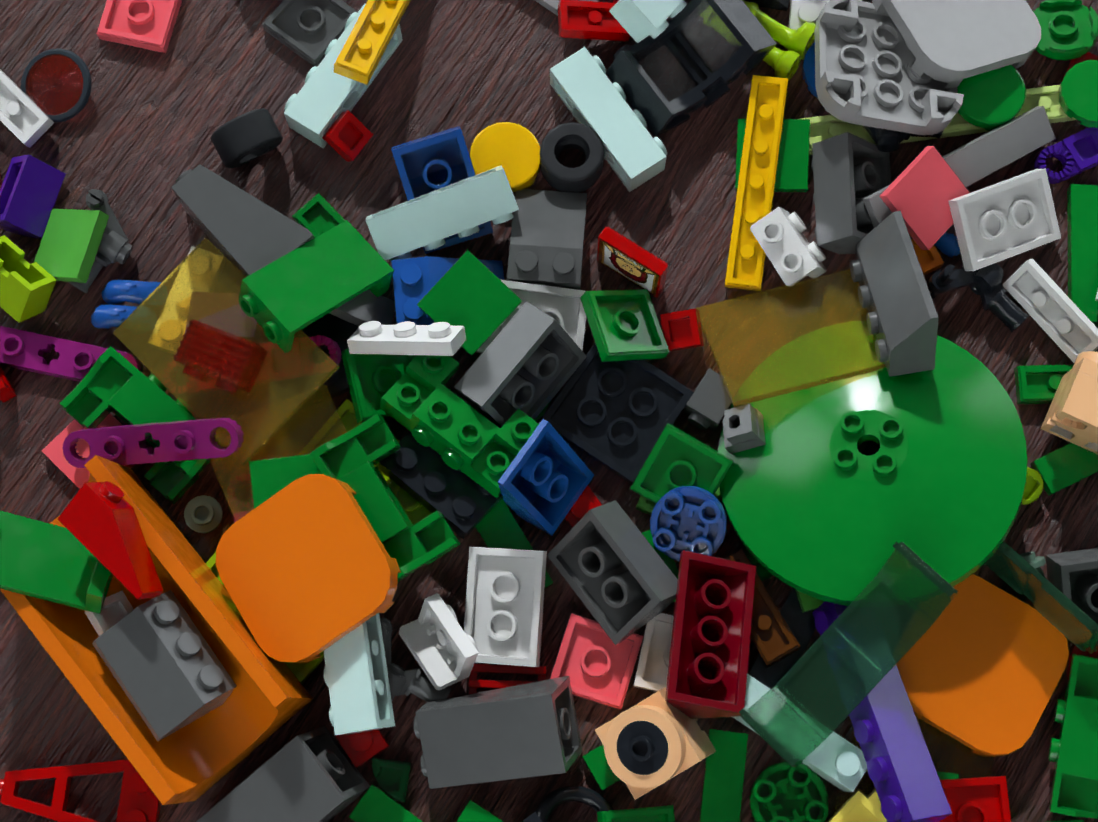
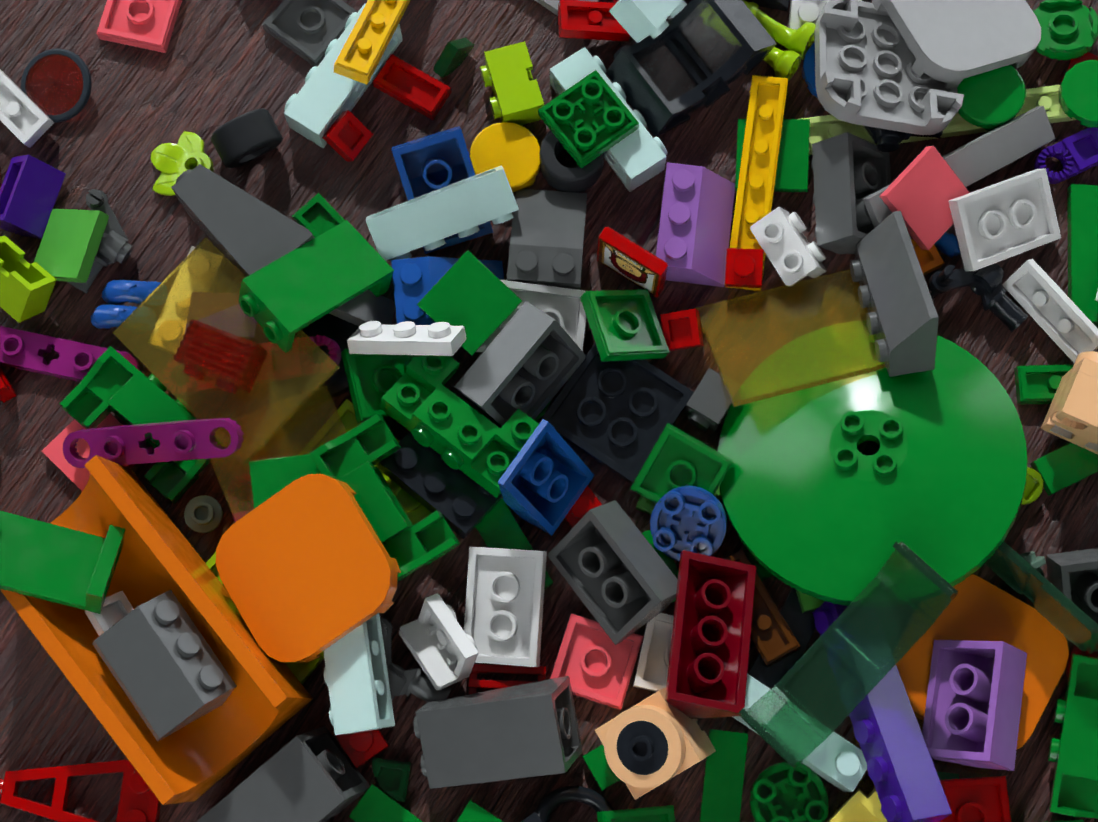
red slope [58,481,164,600] -> none
dark grey piece [722,403,766,454] -> none
none -> lime plate [151,131,214,196]
none -> red tile [373,54,452,120]
none -> dark green tile [433,37,475,78]
none -> lime brick [480,41,544,125]
none -> green tile [538,70,639,169]
none -> medium lavender slope [655,162,735,287]
none -> red plate [725,248,764,288]
none -> medium lavender slope [922,640,1027,771]

